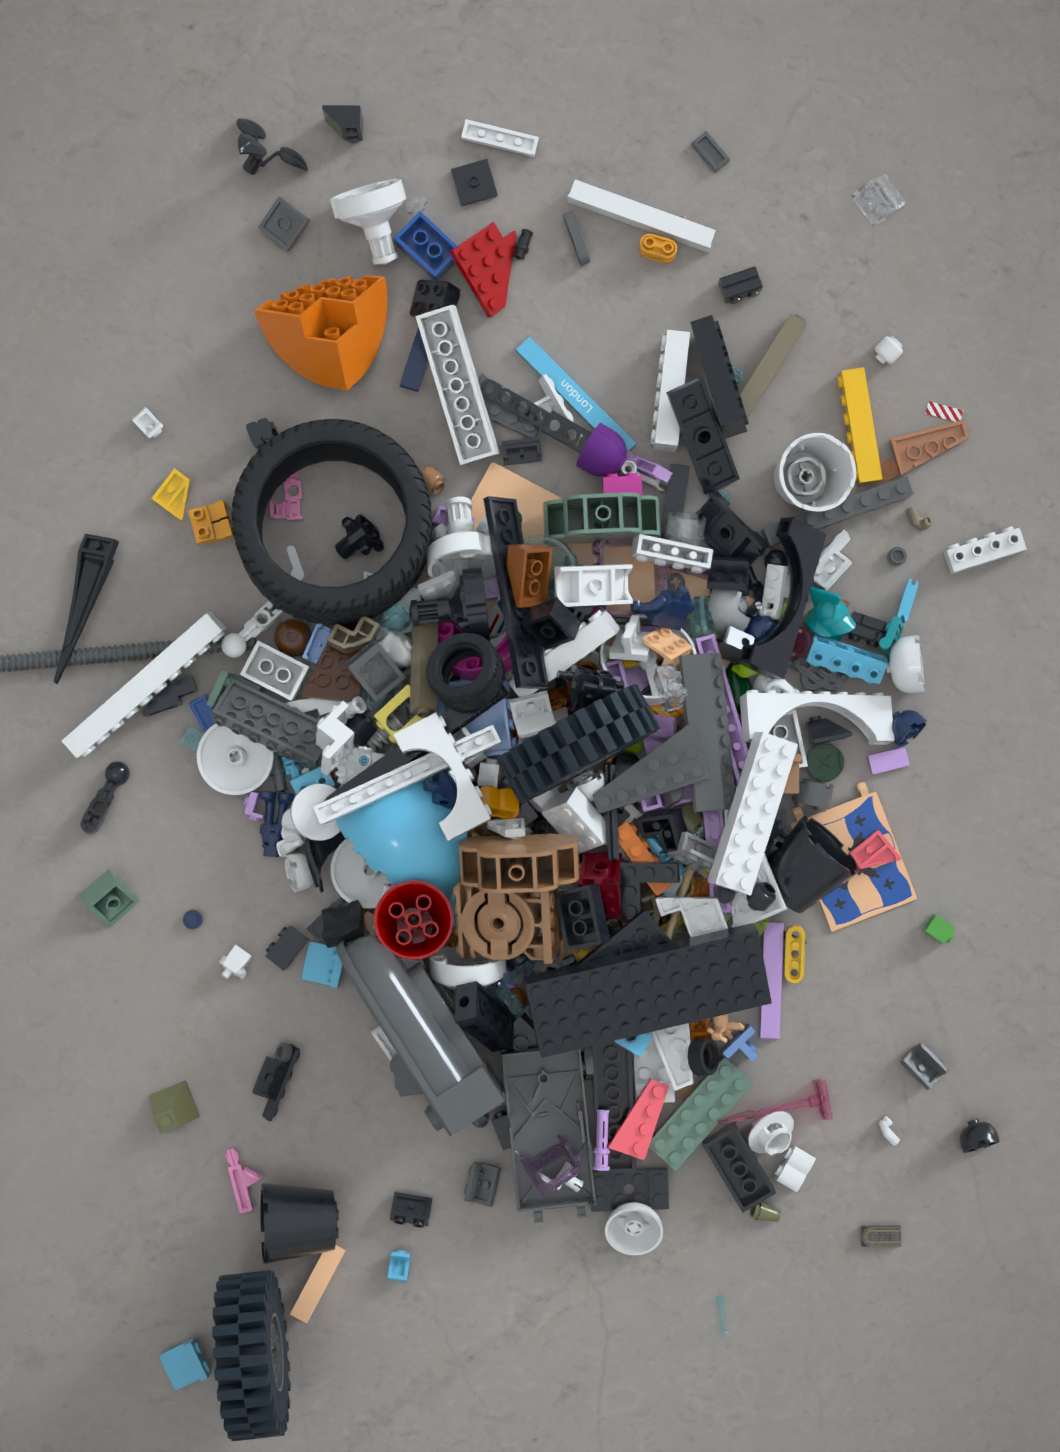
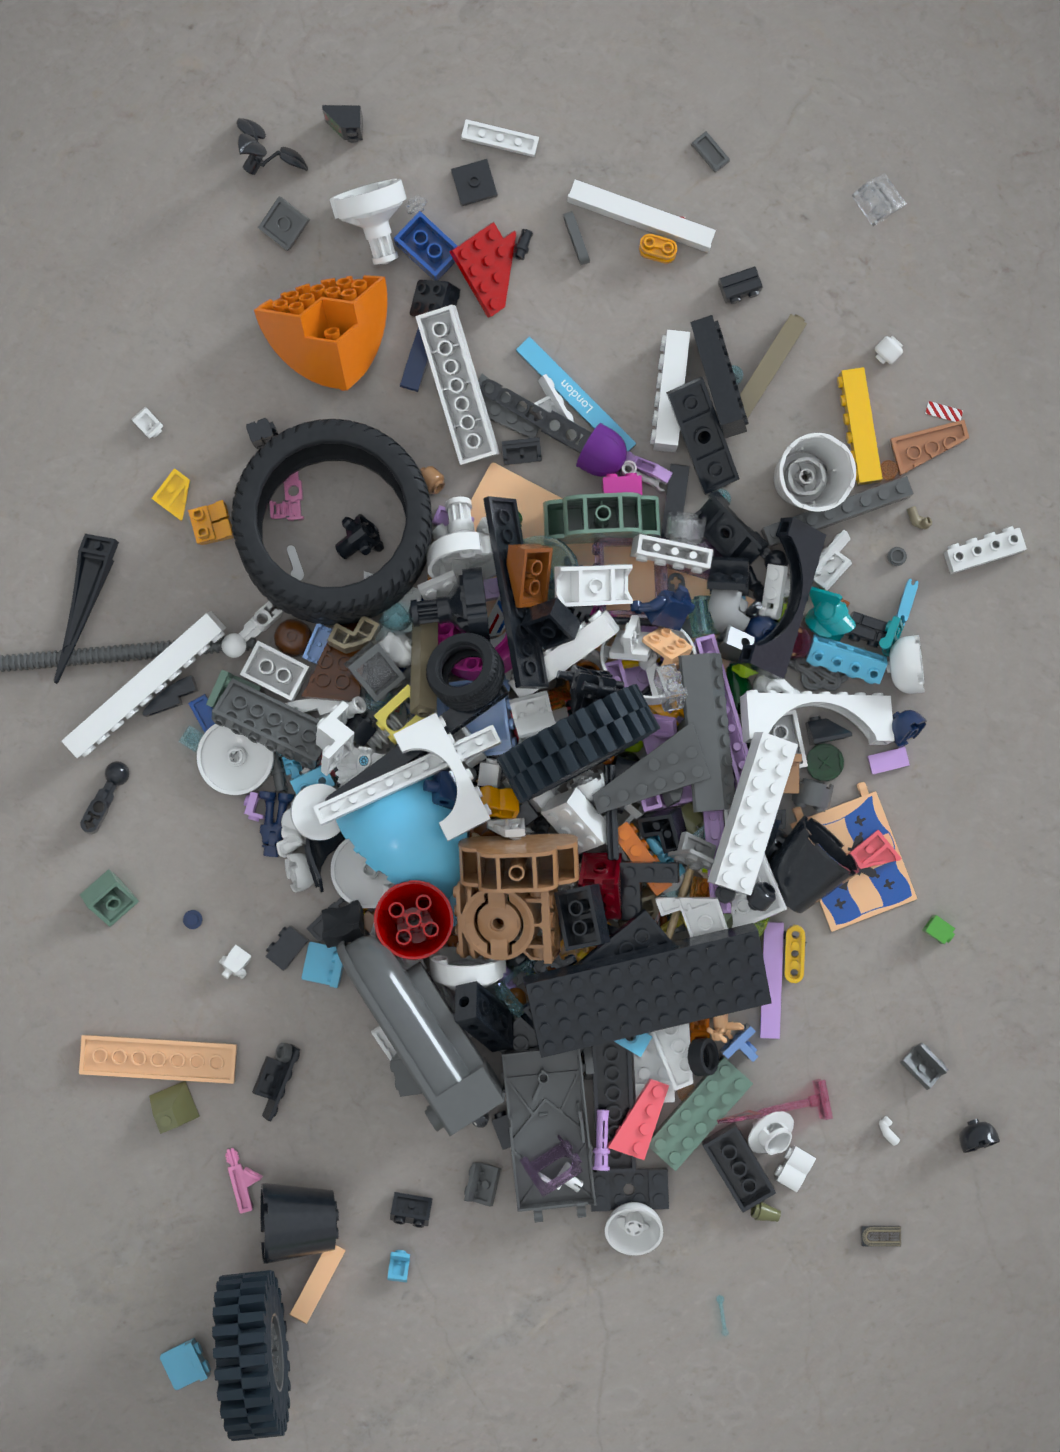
none -> light nougat plate [79,1035,237,1084]

